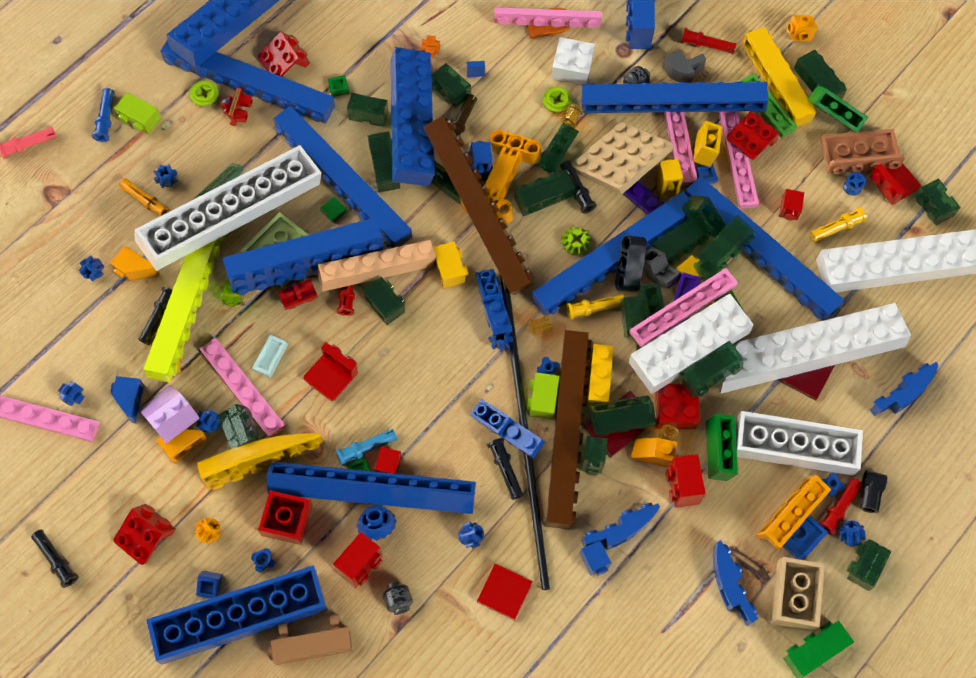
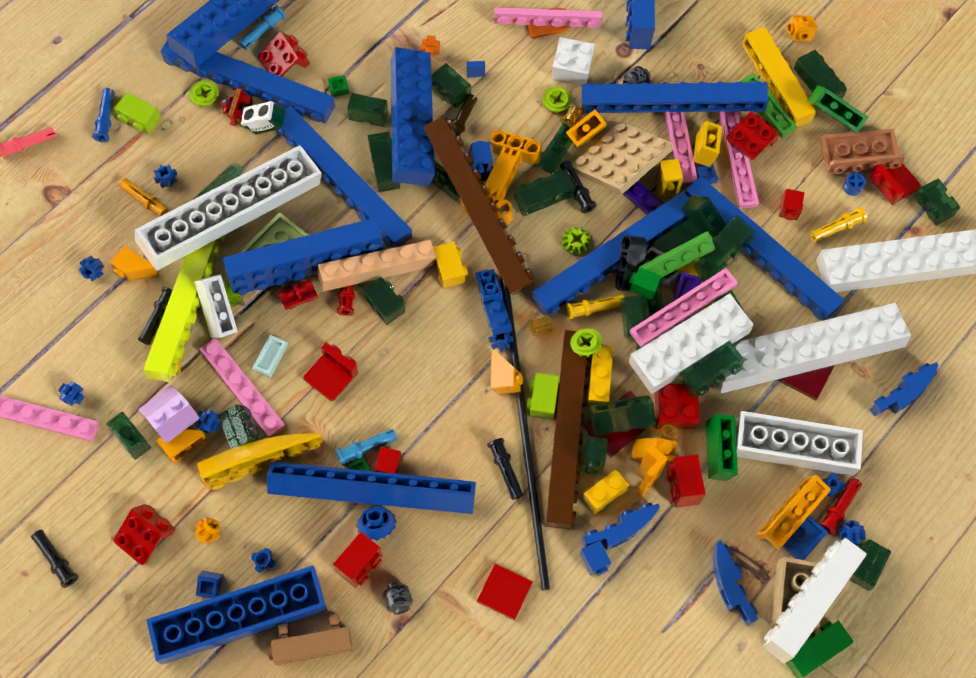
blue slope [110,376,145,423] -> none
red brick [258,490,313,545] -> none
green tile [320,197,347,223] -> none
blue gear [458,521,484,548] -> none
slope [470,399,545,459] -> none
blue plate [537,357,560,375] -> none
dark grey brick [662,50,706,83] -> none
red pin [681,28,737,54] -> none
black piece [860,470,887,513] -> none
none -> clear green brick [106,411,151,460]
none -> white brick [194,275,238,338]
none -> dark azure pin [238,5,286,50]
none -> white piece [241,101,285,134]
none -> light orange slope [491,351,523,395]
none -> light orange slope [566,110,607,147]
none -> lime gear [570,328,602,357]
none -> yellow brick [582,469,629,515]
none -> green brick [629,267,662,300]
none -> light orange fence [636,445,668,499]
none -> bright green plate [639,232,715,278]
none -> white brick [763,538,867,664]

